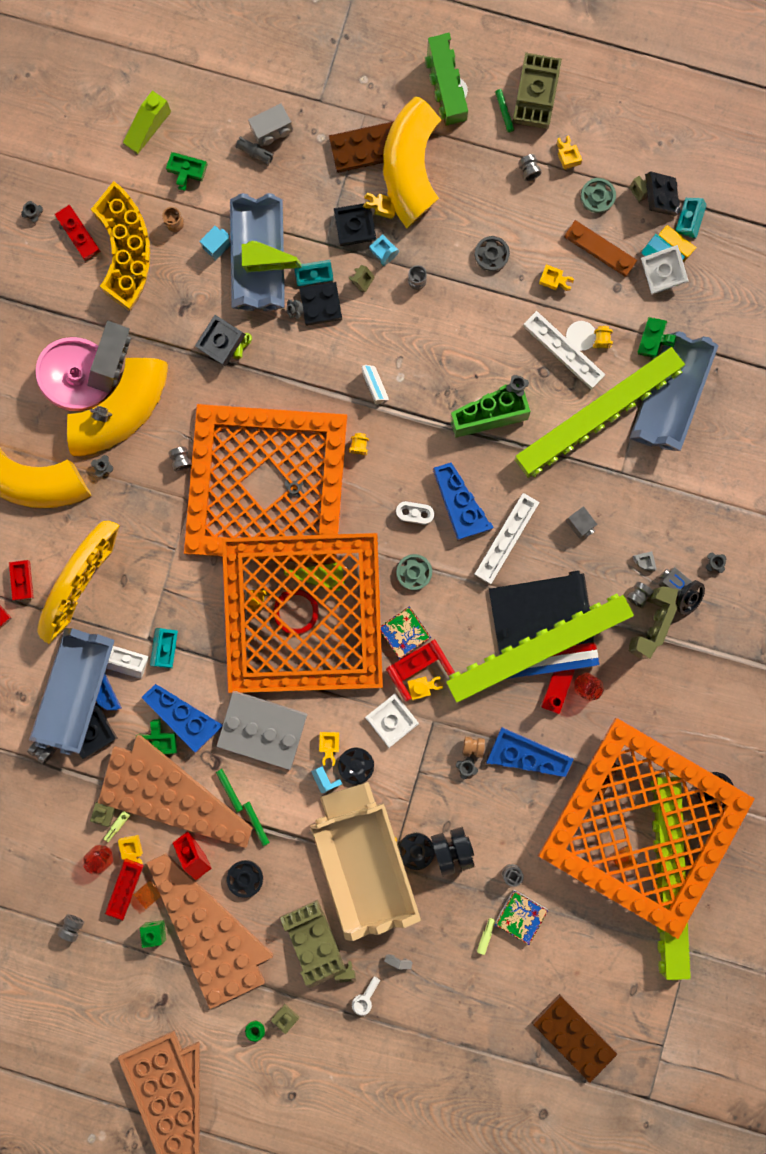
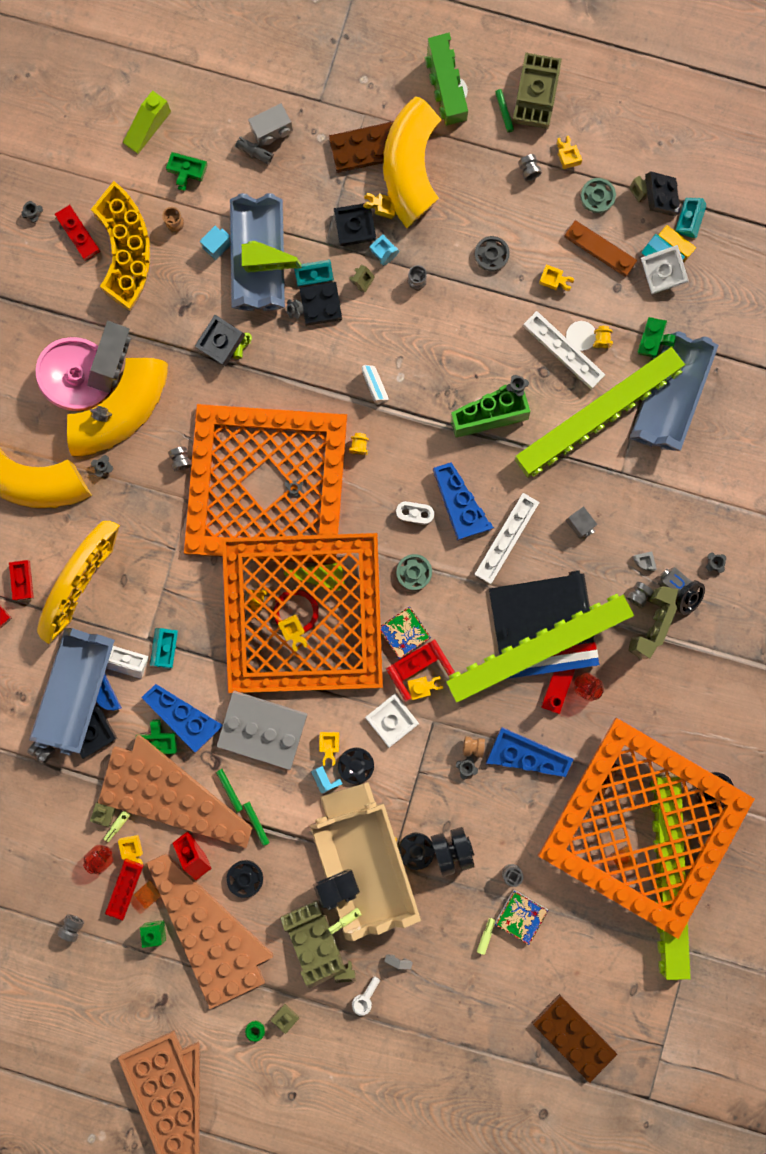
none -> yellow plate [278,615,307,652]
none -> black brick [313,869,360,910]
none -> yellowish green piece [328,908,362,934]

